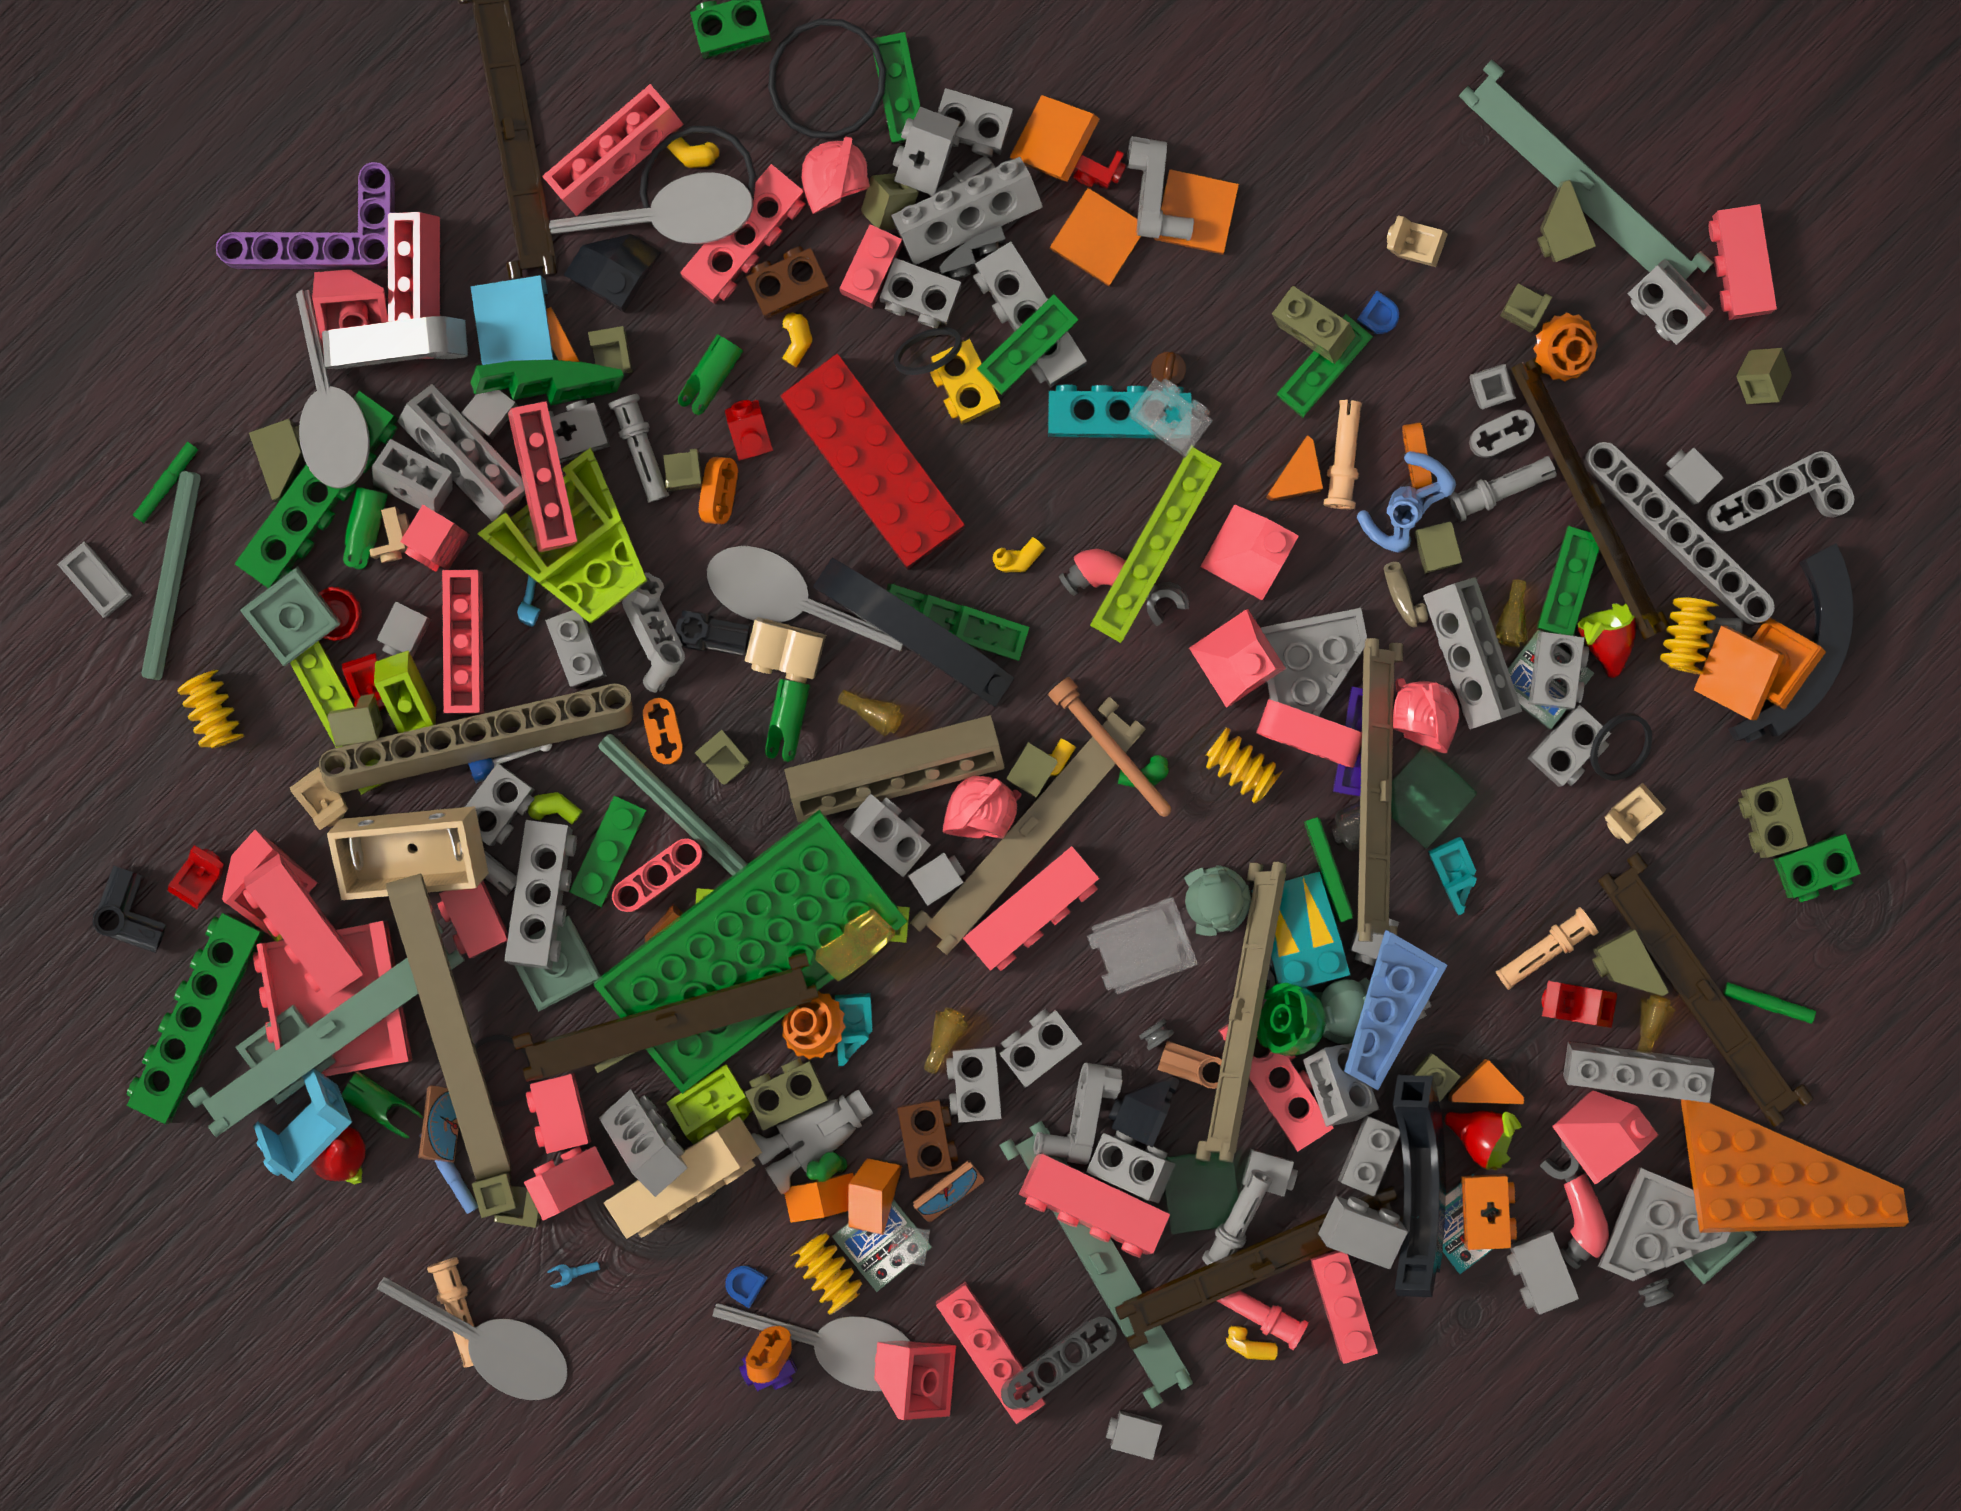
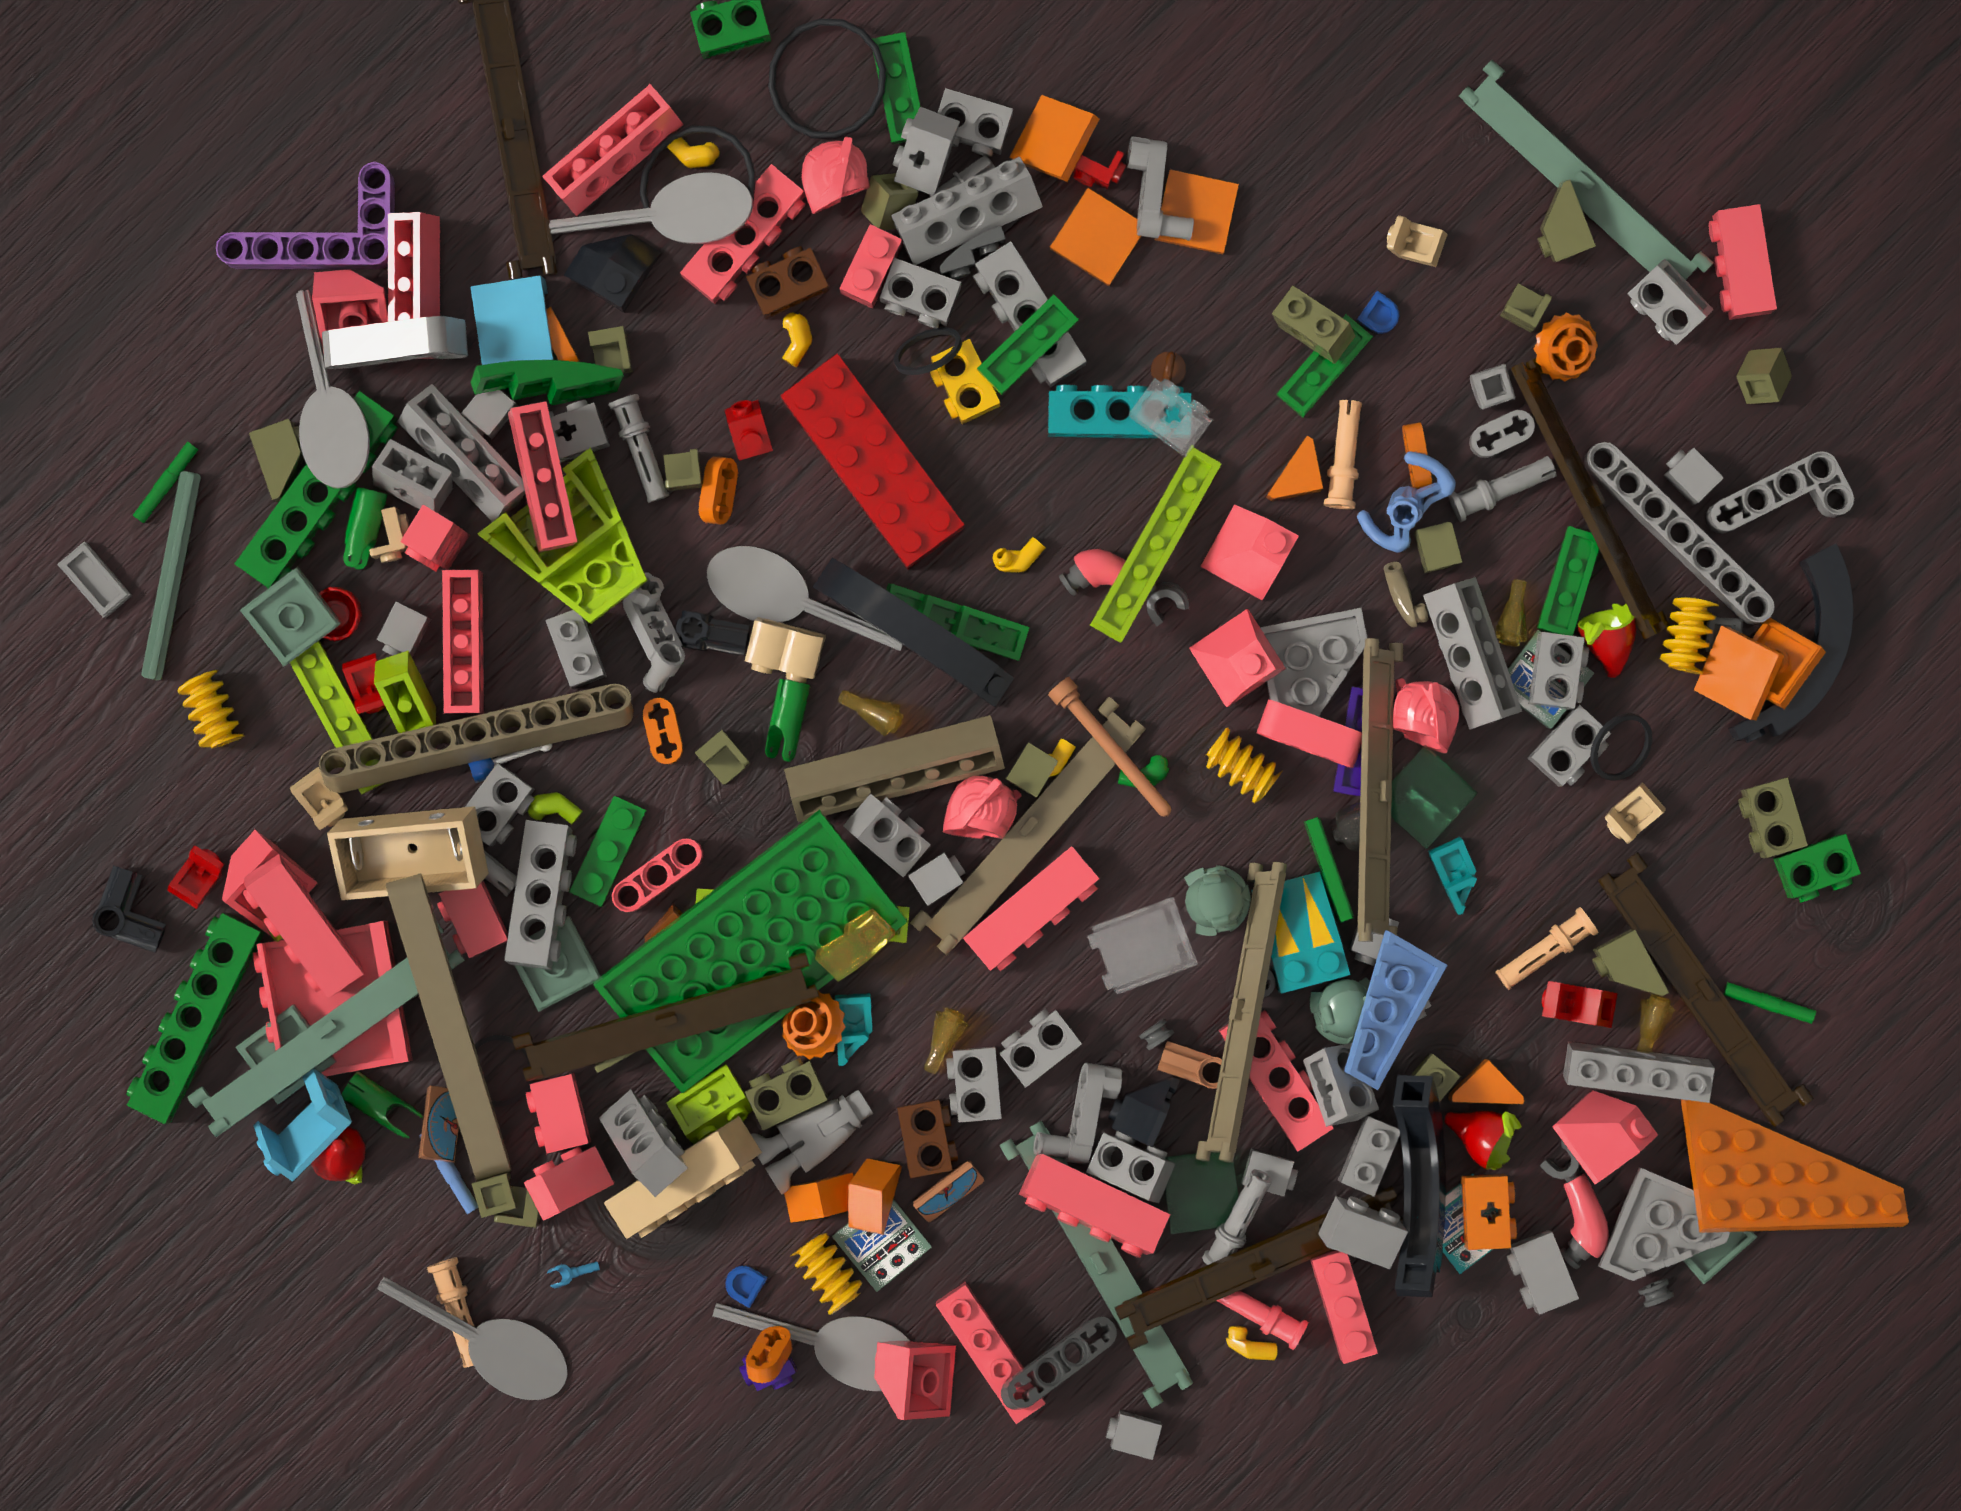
olive panel [327,694,383,747] -> none
dark azure hand [517,575,541,627] -> none
sand green axle [598,734,747,876] -> none
green piece [678,334,744,415] -> none
green arm [807,1152,847,1182] -> none
clear tile [889,1224,930,1266] -> none
green cylinder [1257,983,1326,1056] -> none

